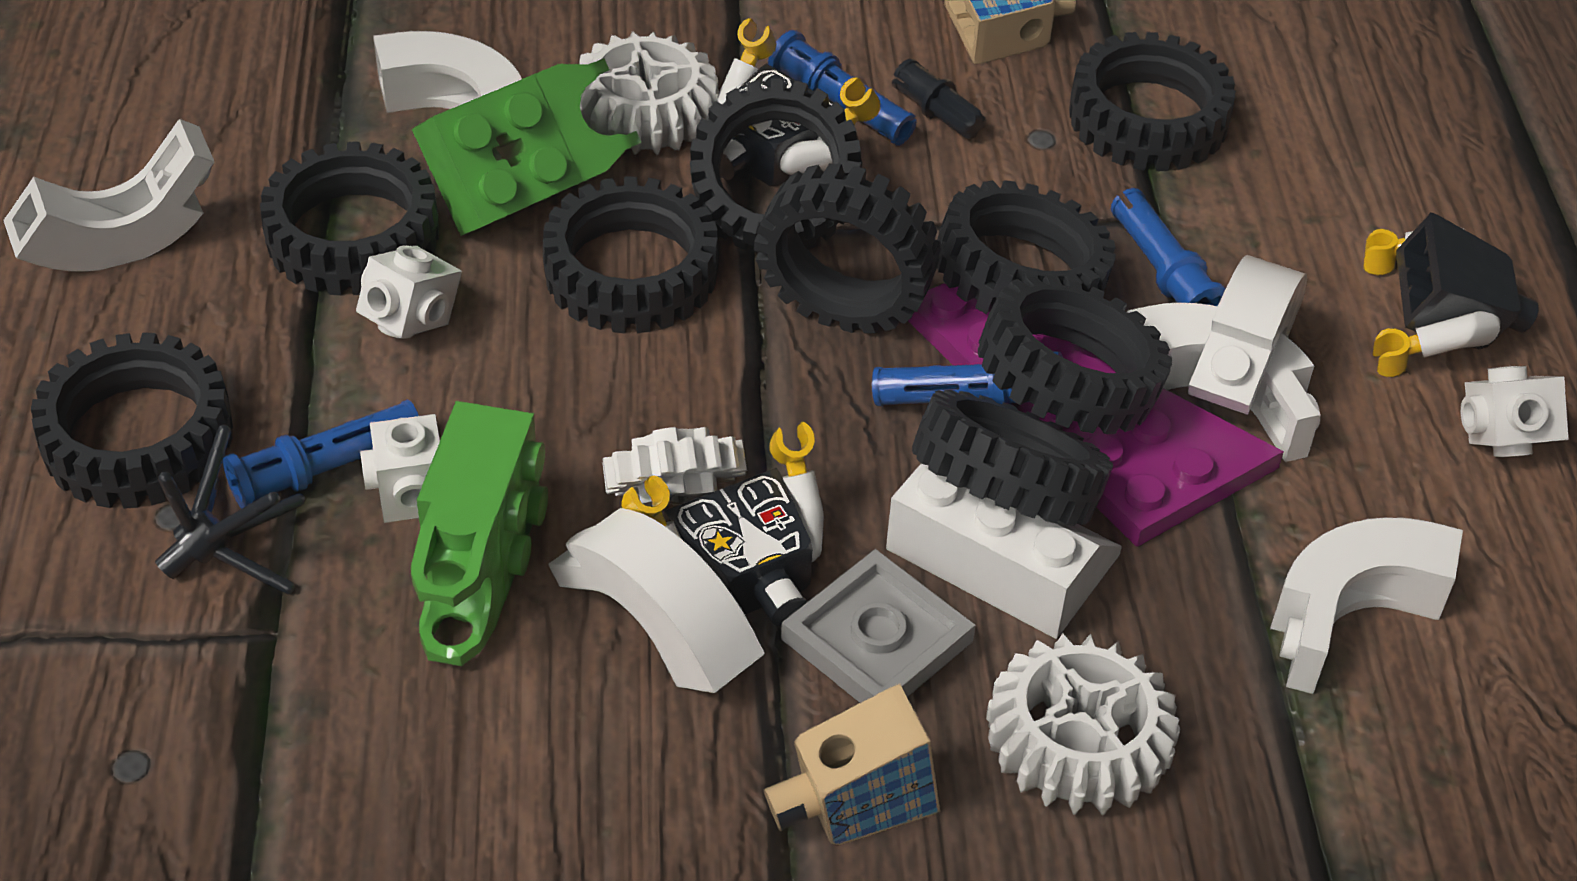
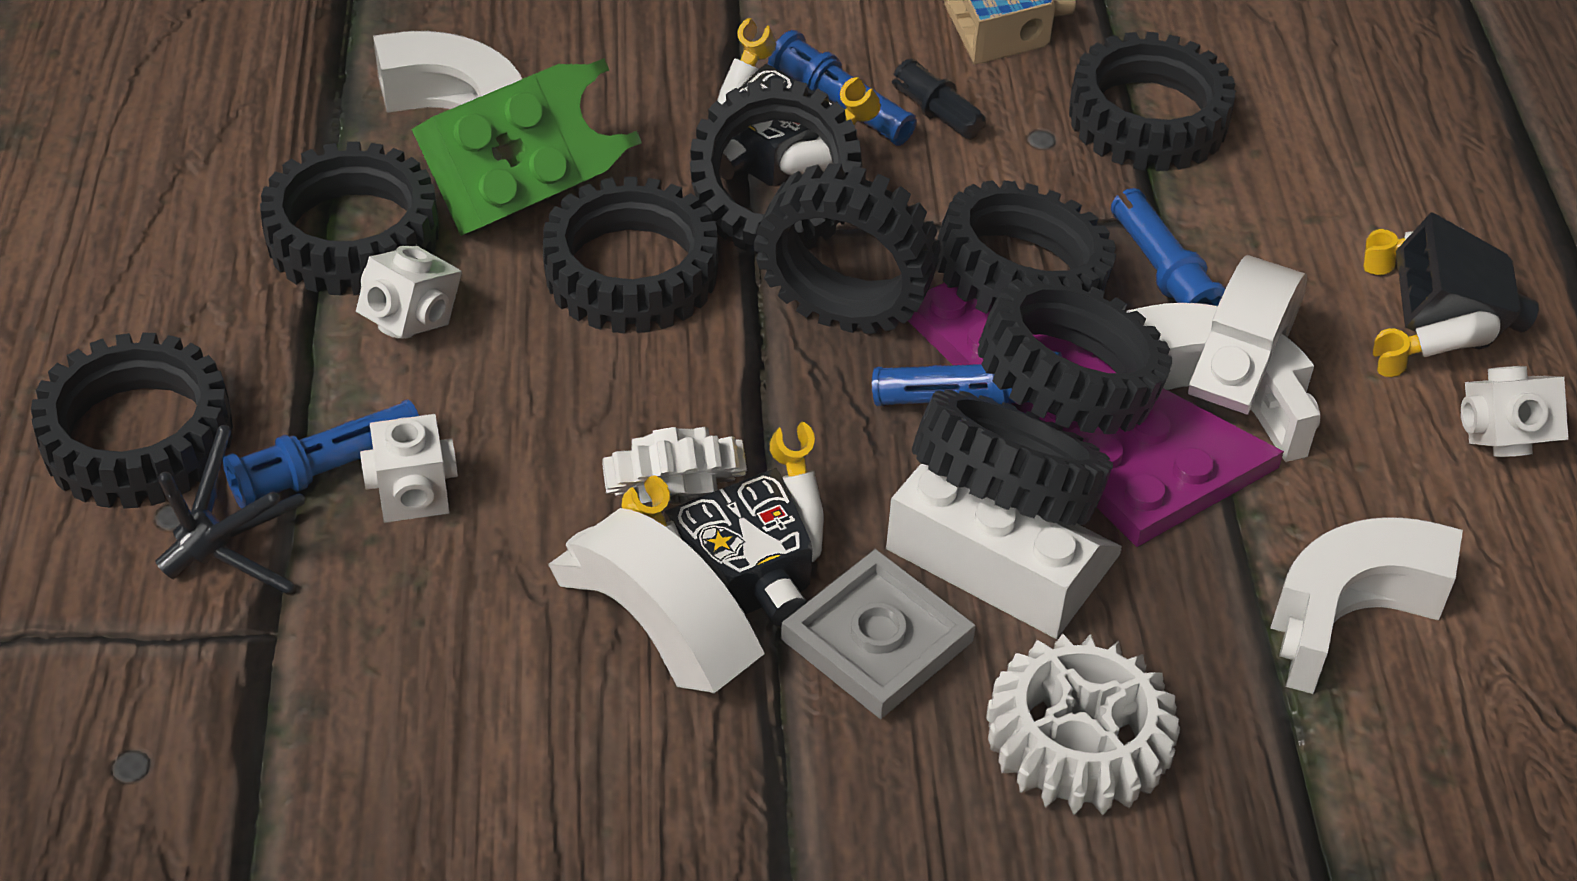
white arch [4,119,215,271] -> none
bright green brick [411,401,548,666] -> none
white gear [579,31,719,155] -> none
tan torso [764,684,940,845] -> none

